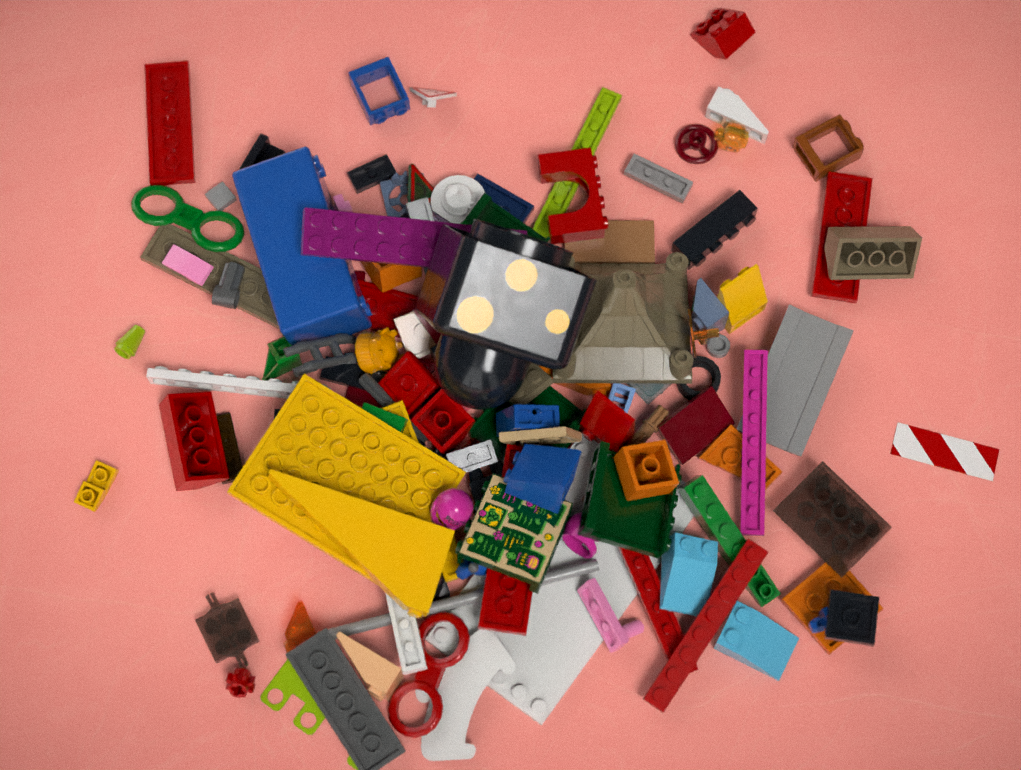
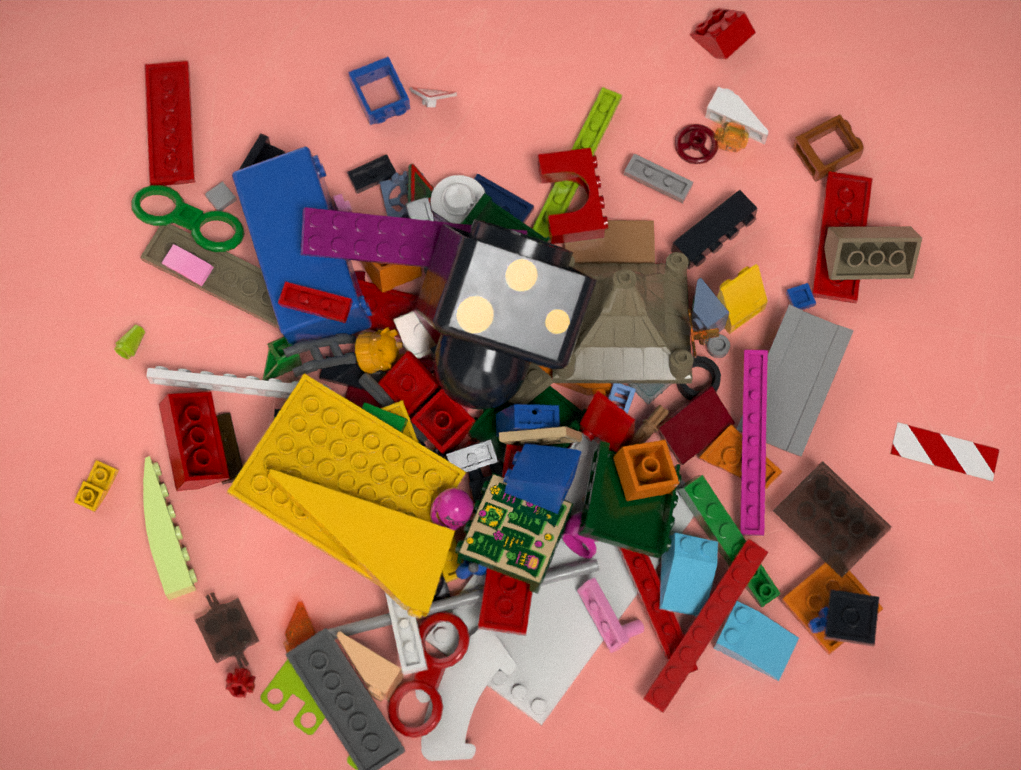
dark grey piece [212,262,245,310] -> none
none -> yellowish green slope [143,456,198,600]
none -> red plate [278,282,353,323]
none -> blue plate [786,283,816,310]

